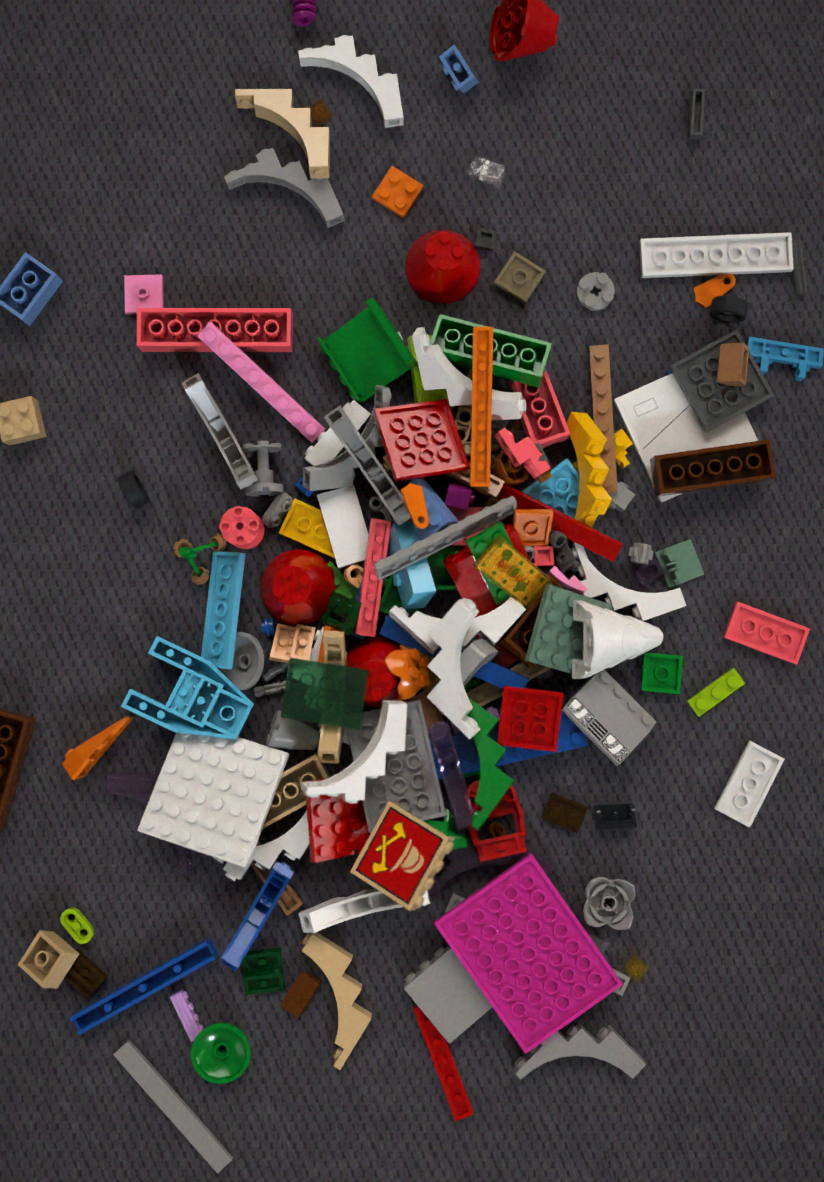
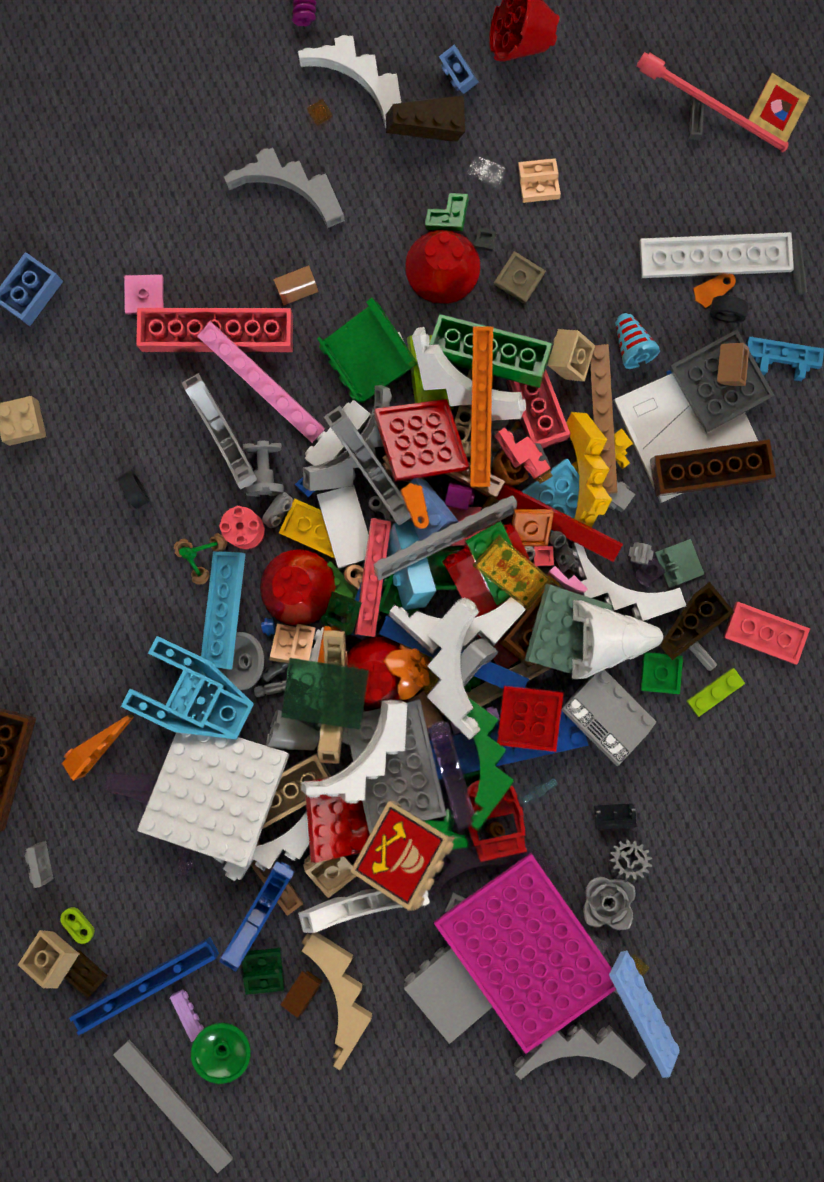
tan arch [235,89,330,179] -> none
orange plate [372,166,424,218] -> none
red plate [413,1005,474,1121] -> none
dark brown plate [541,791,588,833] -> none
light grey plate [576,272,615,311] -> none
white tile [714,741,785,828] -> none
none -> light grey plate [25,841,54,888]
none -> medium nougat brick [274,266,319,305]
none -> tan plate [303,855,356,898]
none -> dark brown wedge [386,95,465,142]
none -> green plate [425,193,469,231]
none -> light nougat slope [518,158,560,203]
none -> clear light blue bar [521,778,558,804]
none -> tan brick [547,329,595,382]
none -> dark grey gear [609,839,652,883]
none -> light blue plate [609,951,679,1078]
none -> medium azure cone [615,313,660,369]
none -> flag [636,52,810,152]
none -> dark brown wedge [660,582,734,660]
none -> light grey axle [689,641,717,671]

